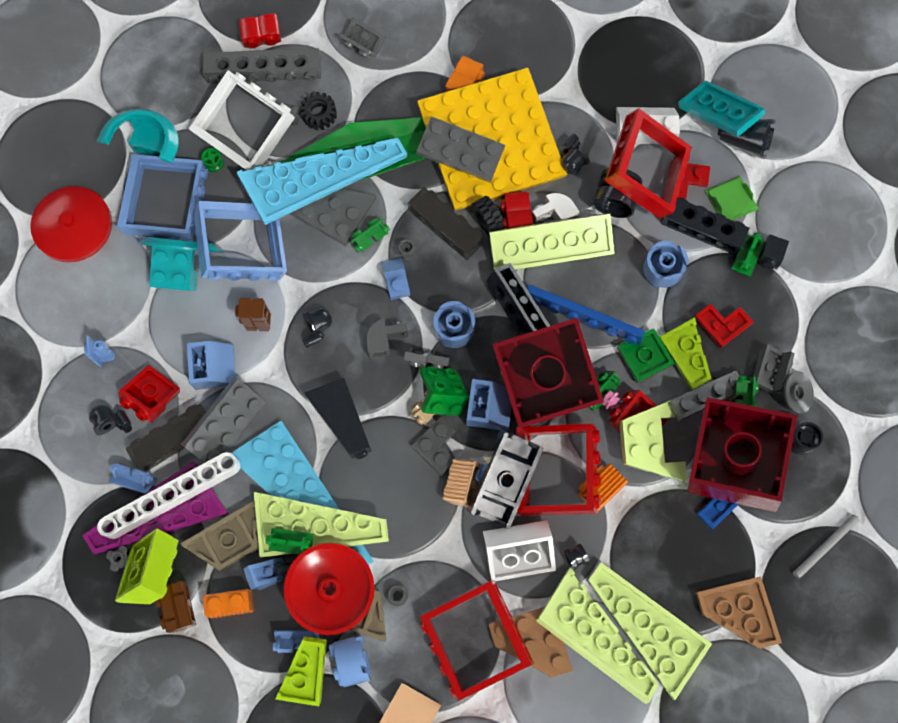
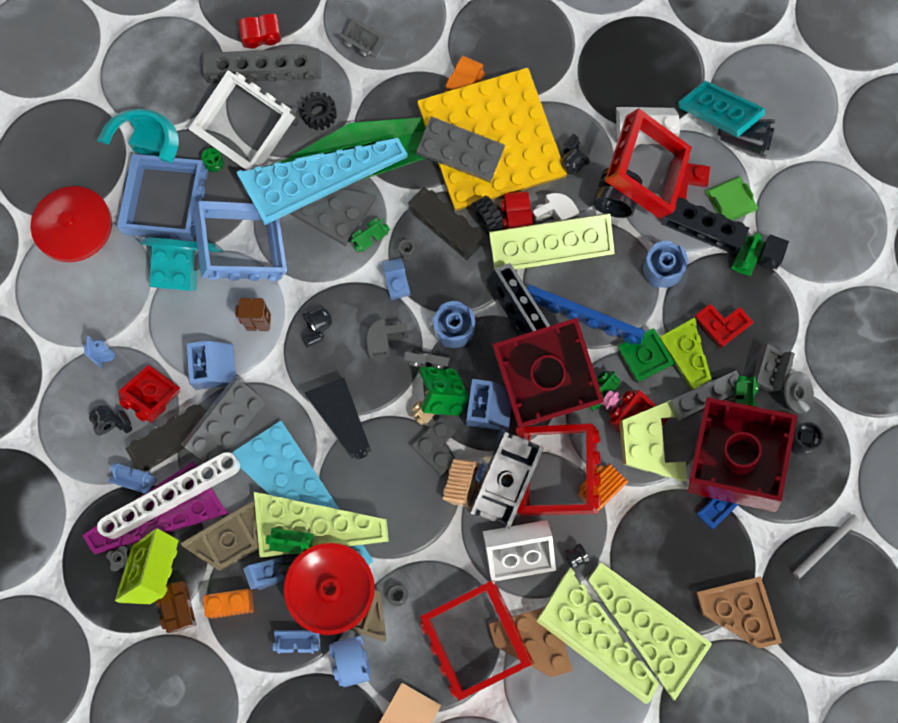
lime wing [275,636,327,706] -> none

